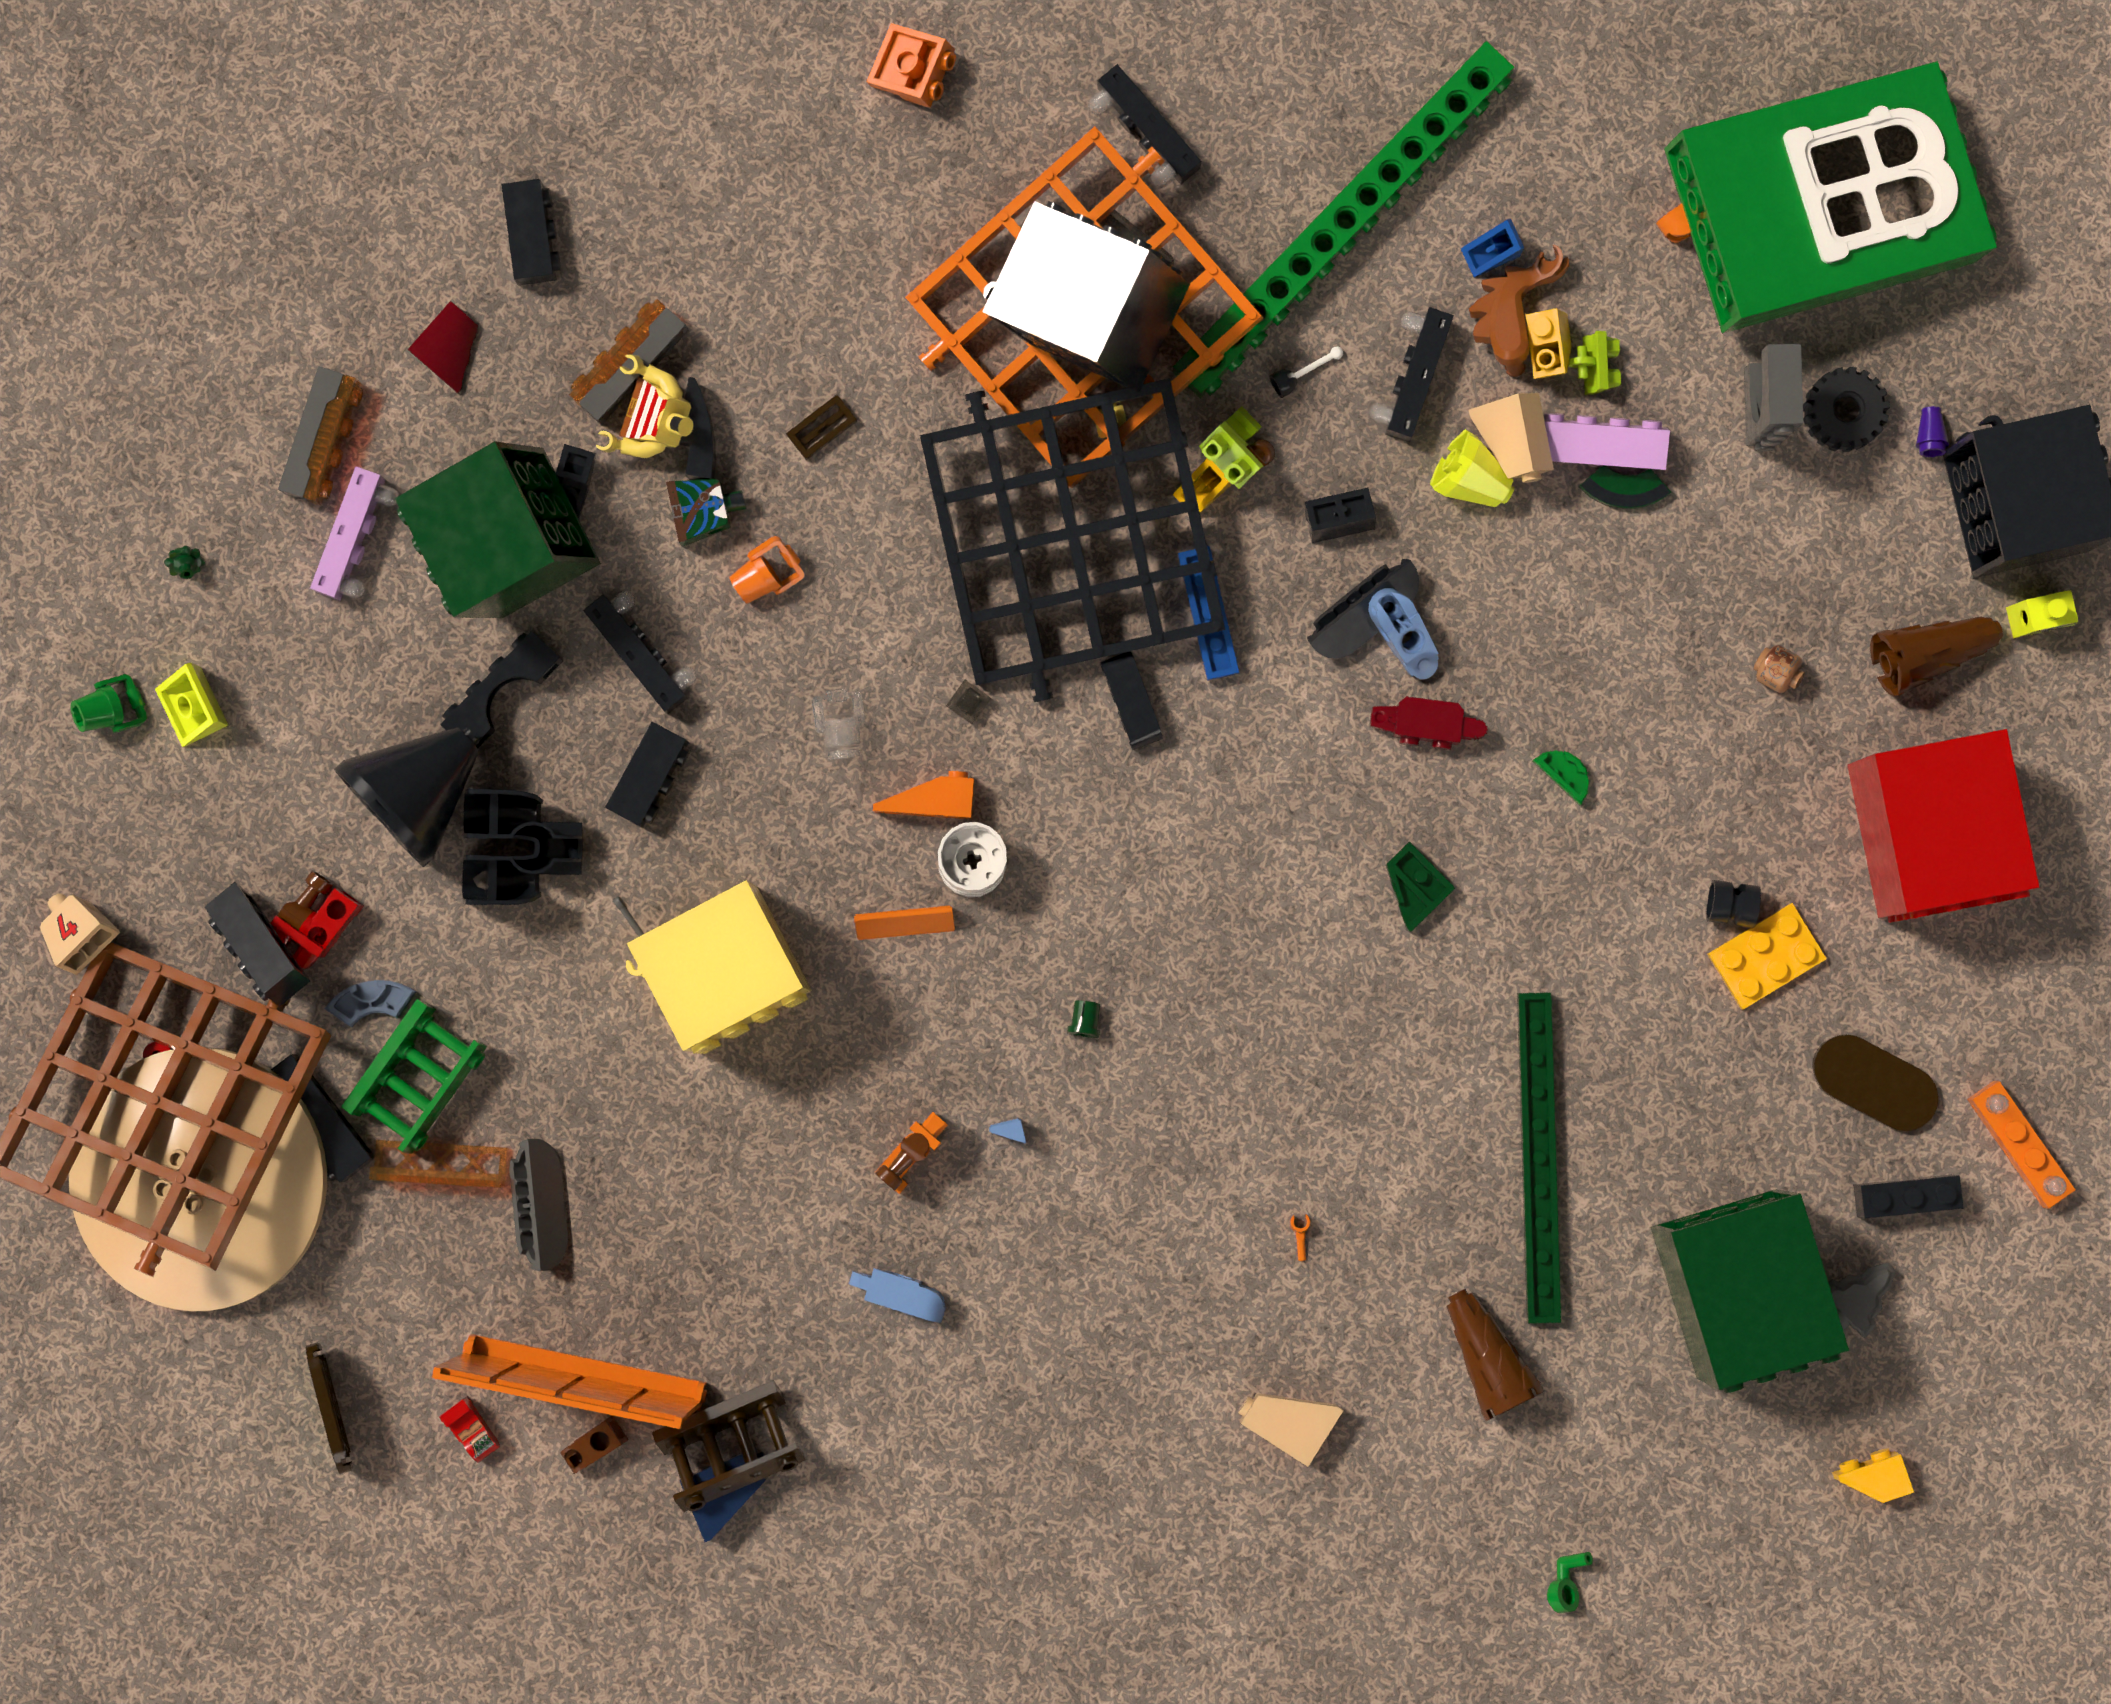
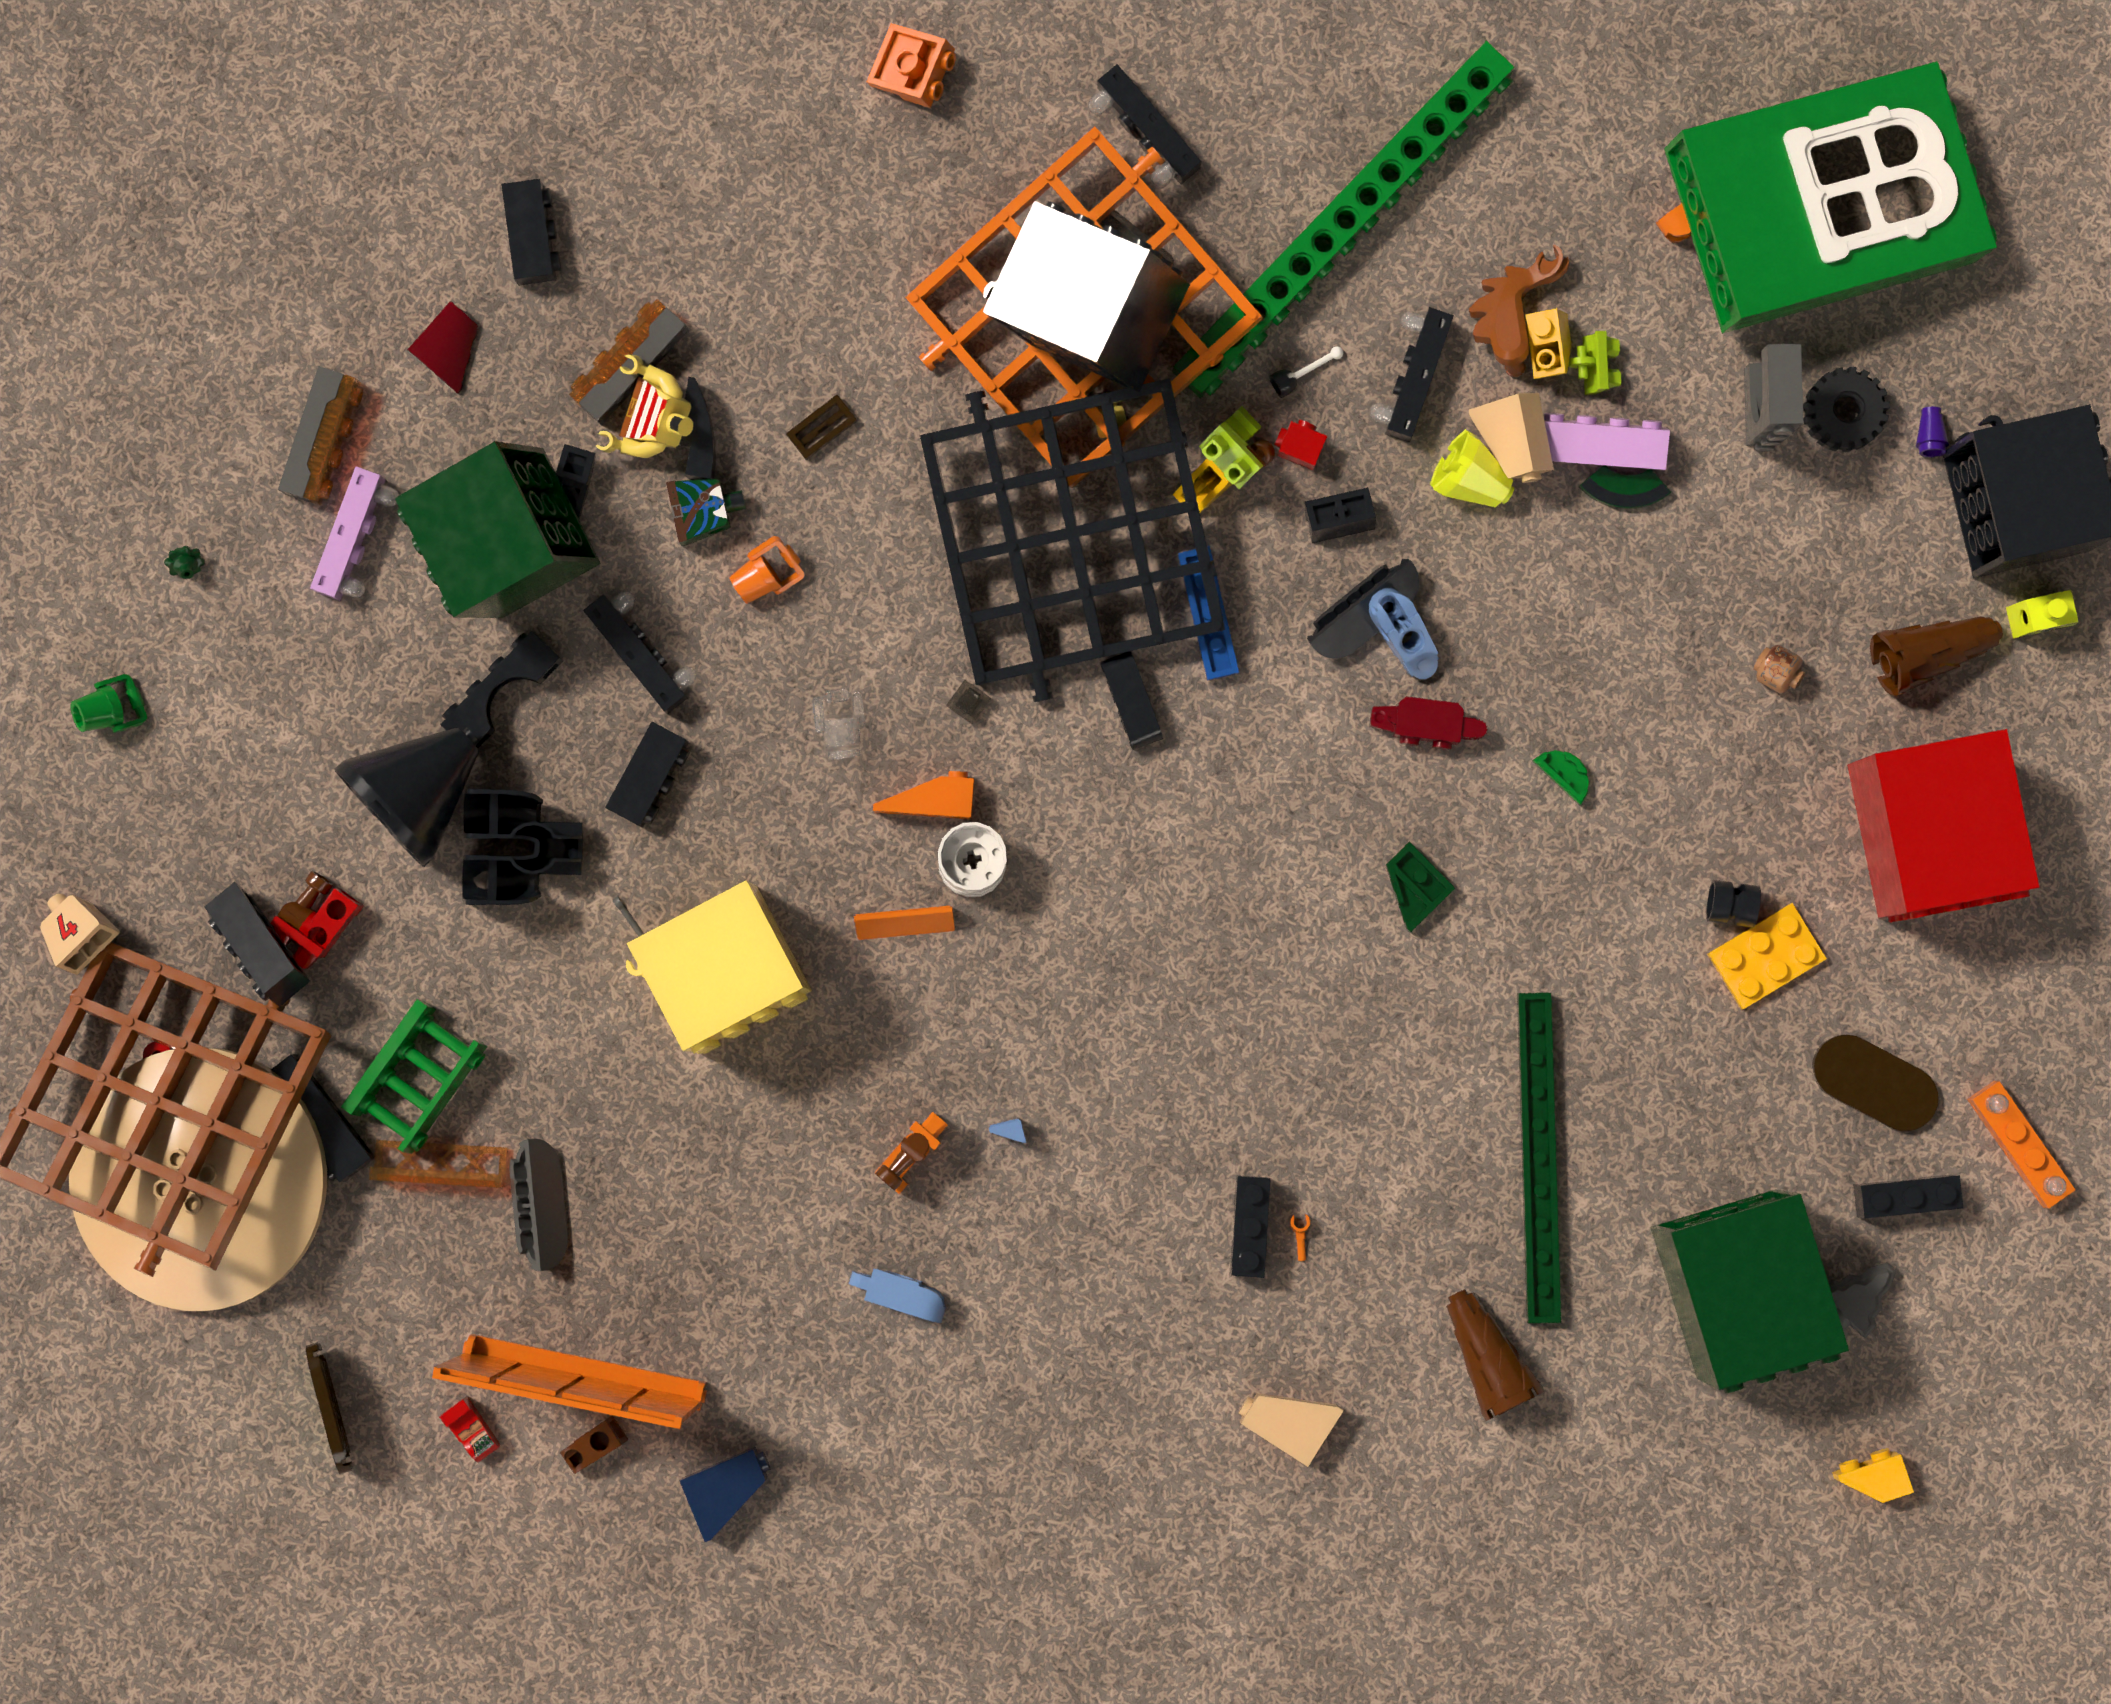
neon yellow slope [155,663,228,747] -> none
sand blue tile [324,980,417,1027] -> none
dark brown fence [652,1380,806,1512] -> none
dark green bush [1067,1000,1100,1038] -> none
blue slope [1460,219,1524,278] -> none
green plate [1547,1552,1593,1614] -> none
none -> black arch [1230,1175,1271,1278]
none -> red brick [1274,420,1327,470]

